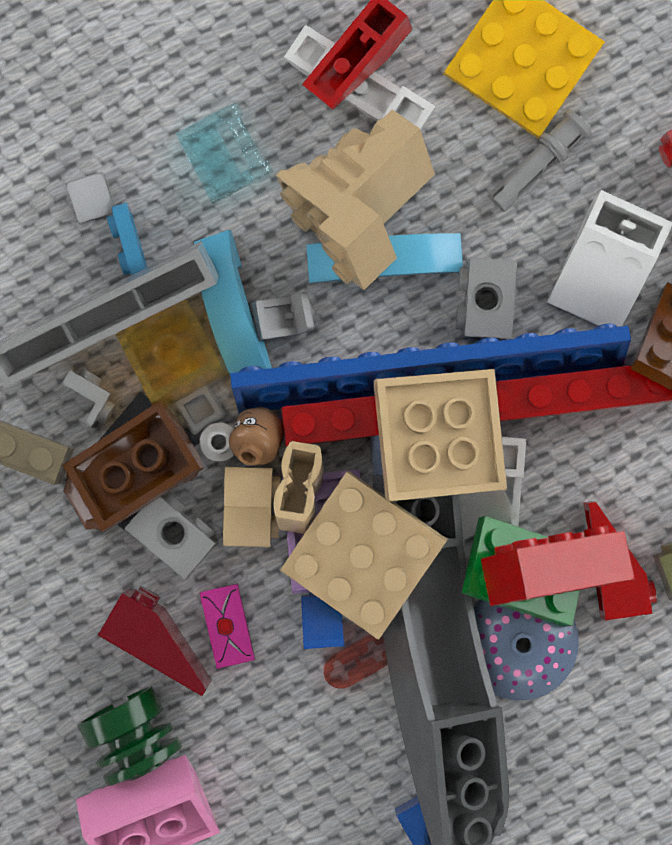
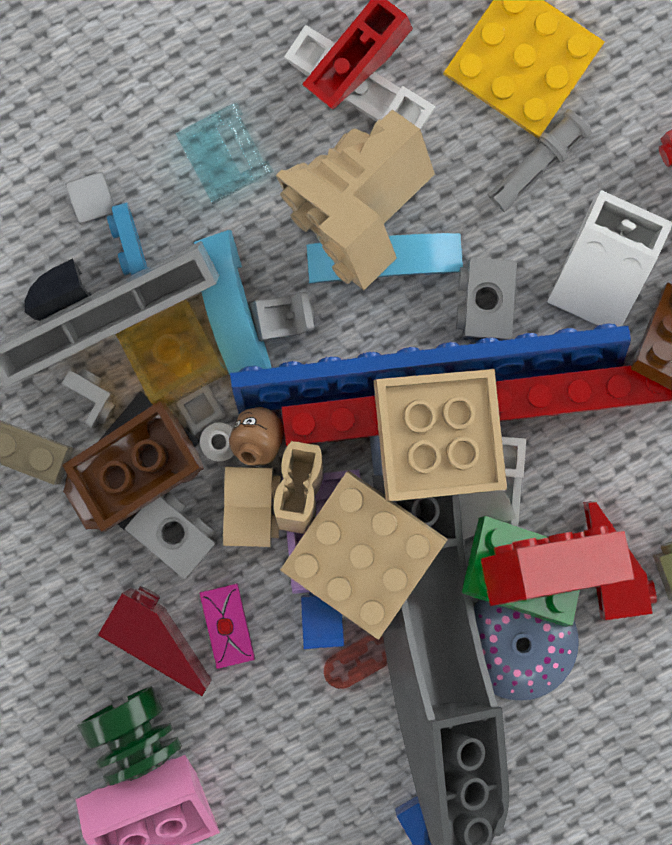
none -> black brick [24,258,92,321]

